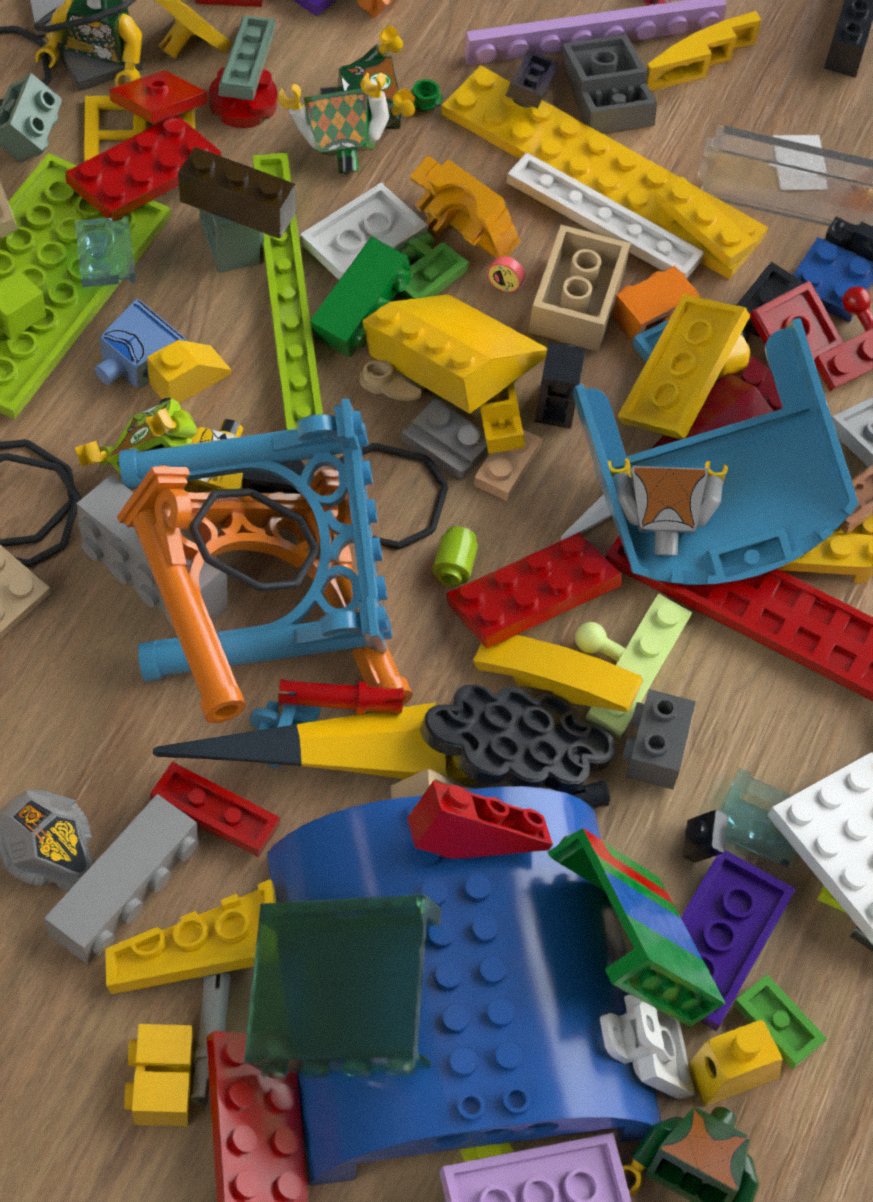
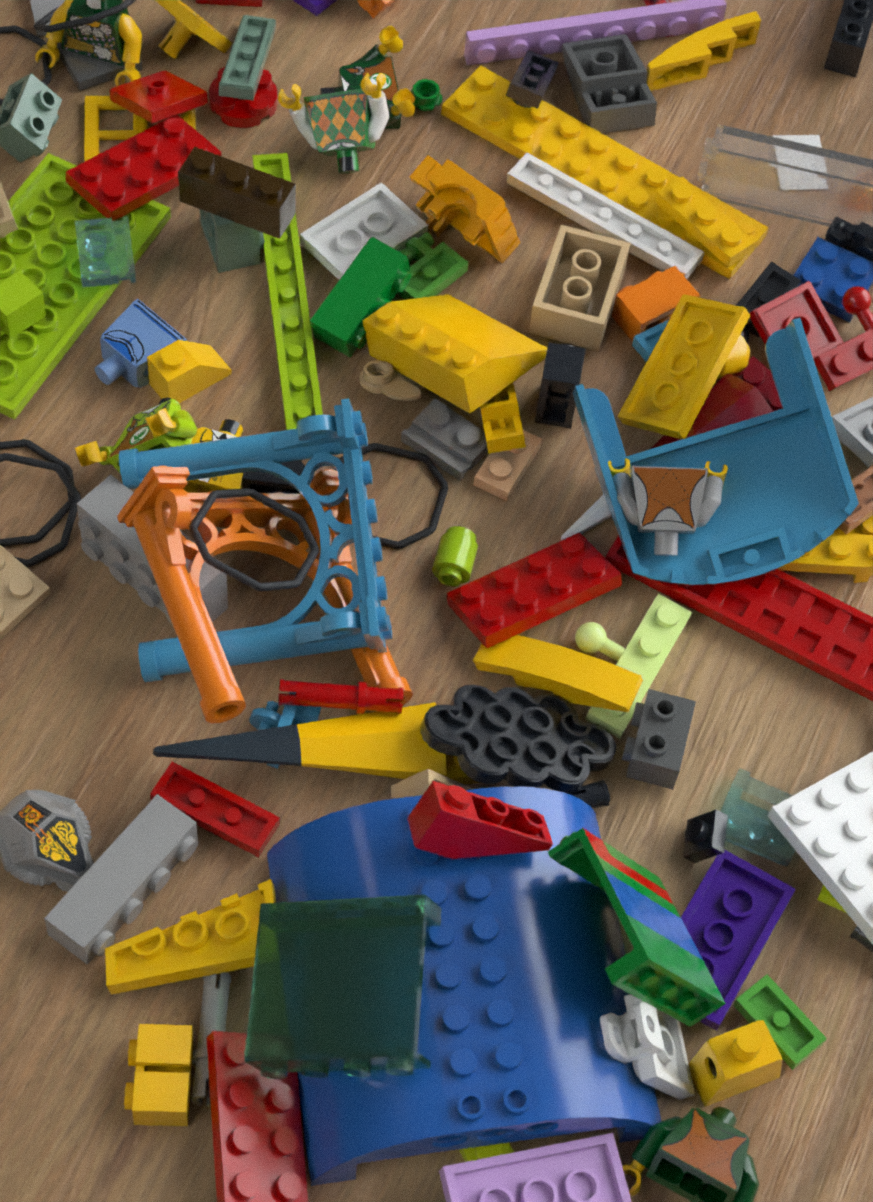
tile [487,256,525,293] -> none

